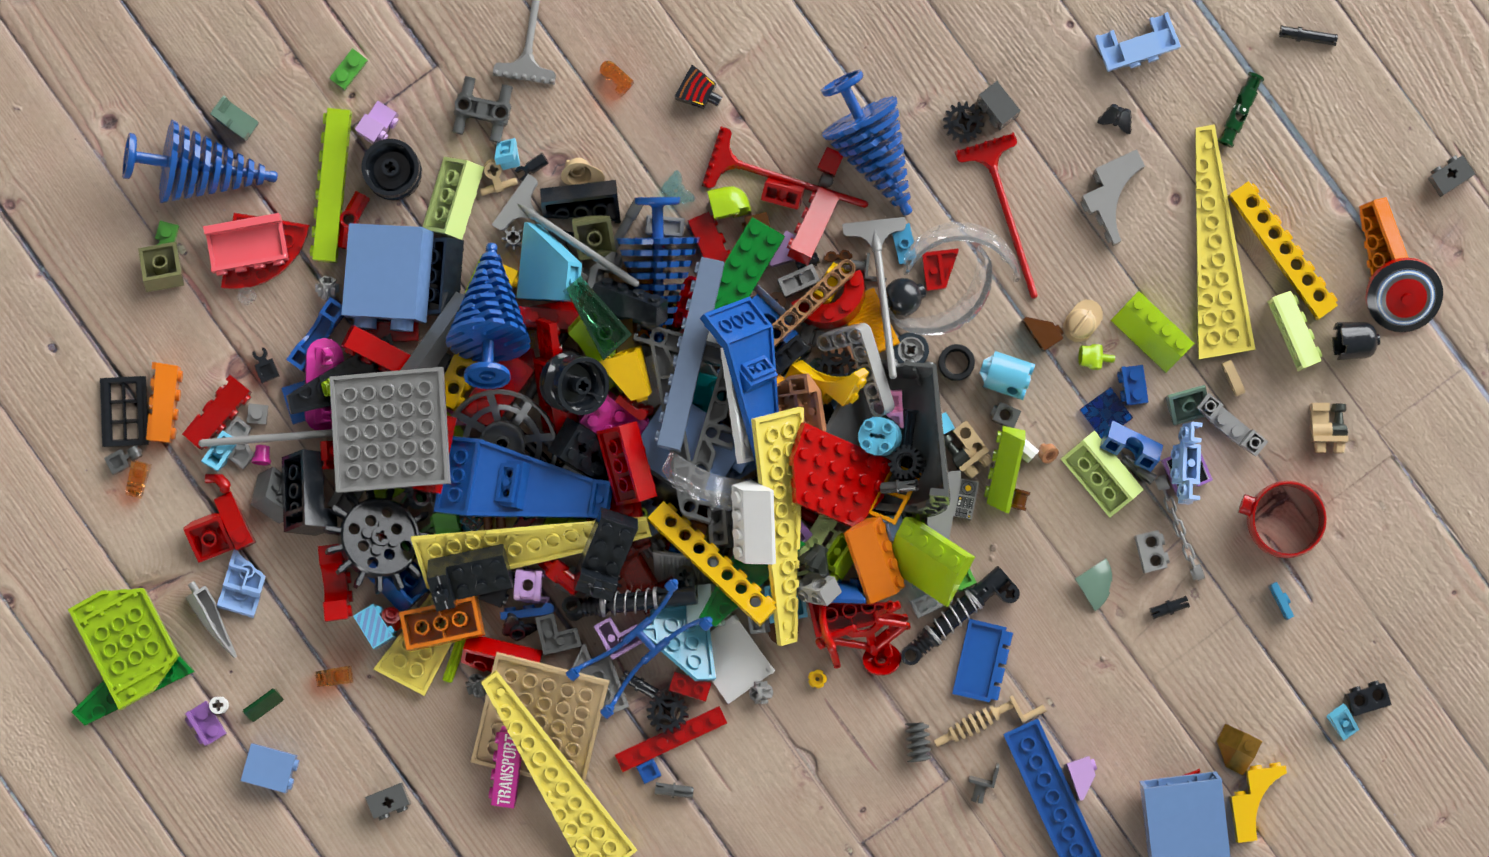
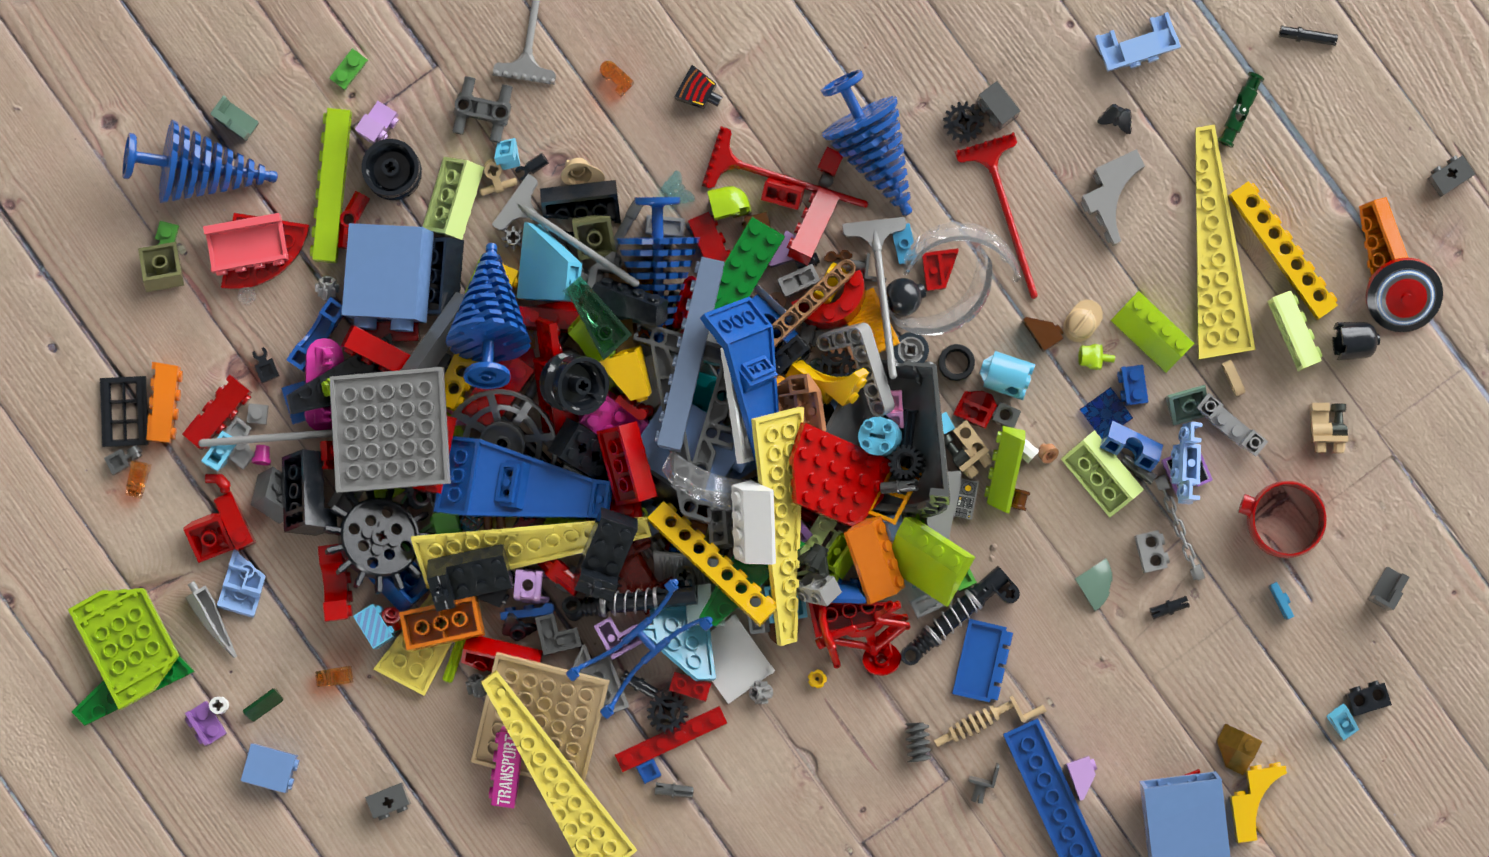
none -> red slope [953,390,997,429]
none -> dark grey panel [1368,567,1410,611]

